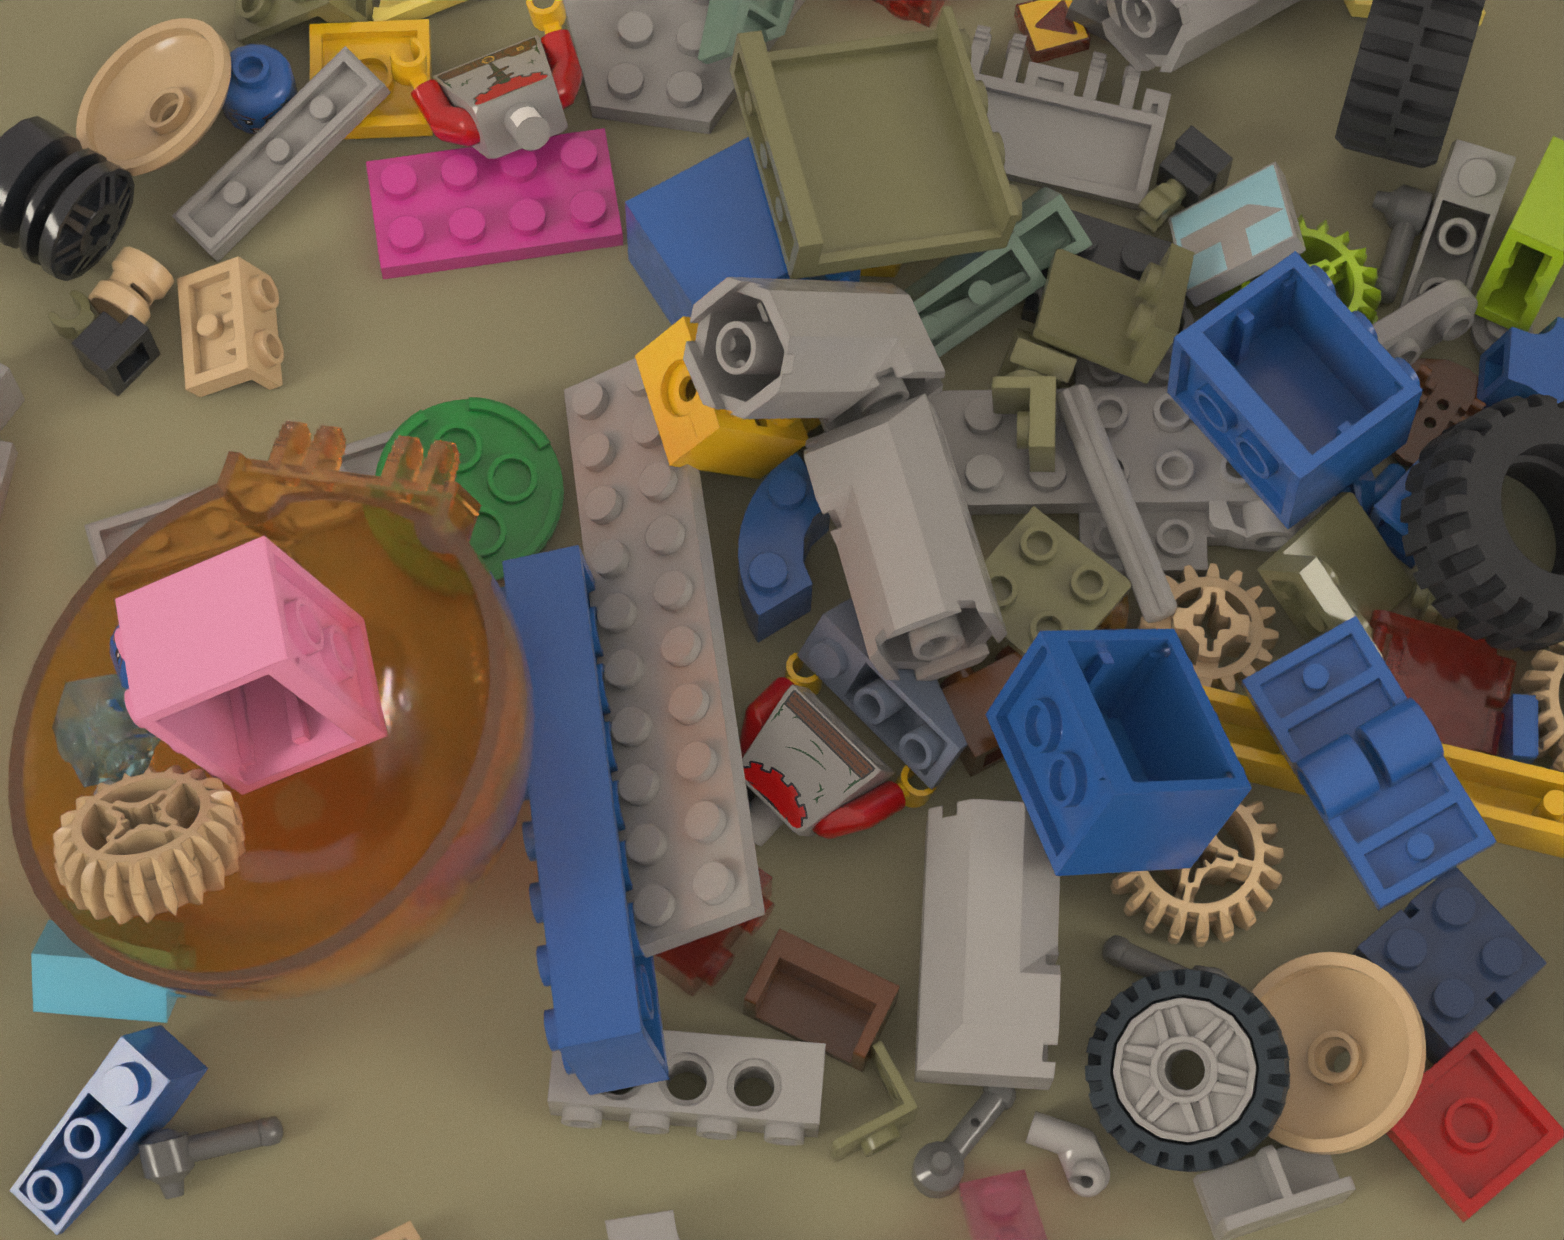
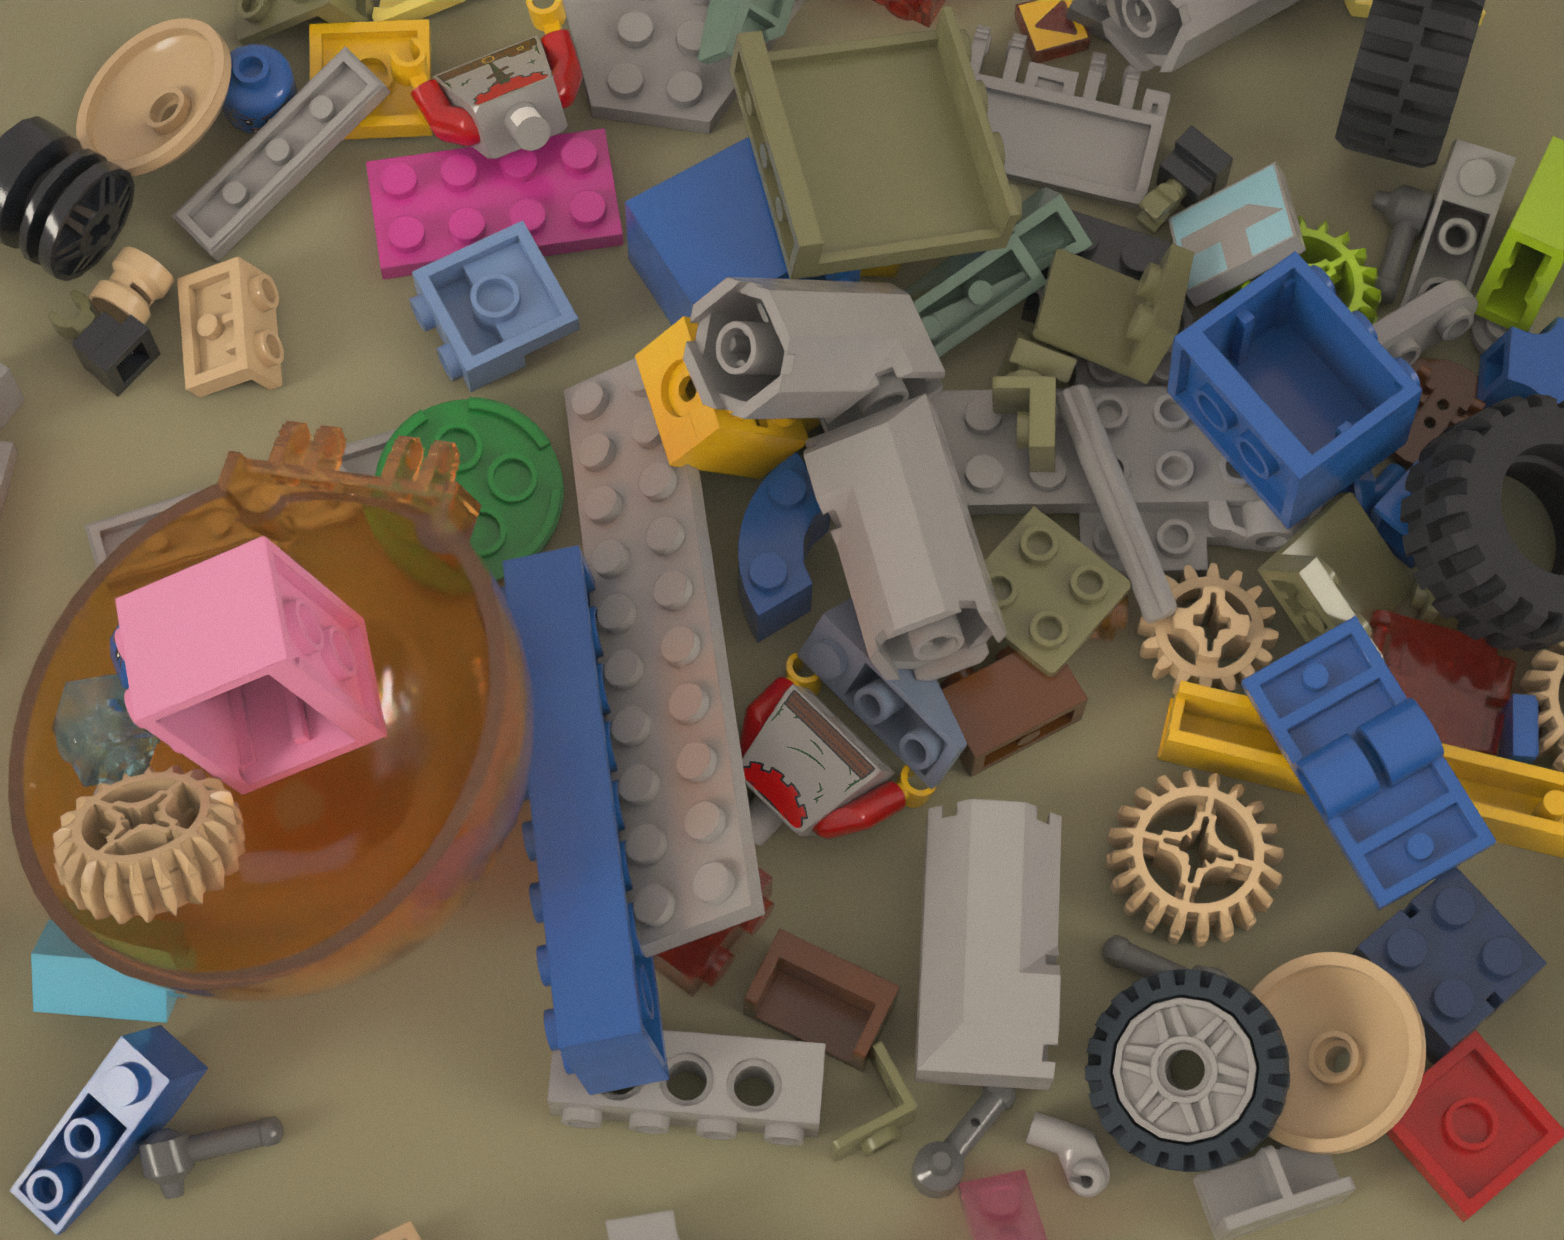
blue container [985,629,1252,876] -> none
none -> medium blue plate [409,220,580,392]

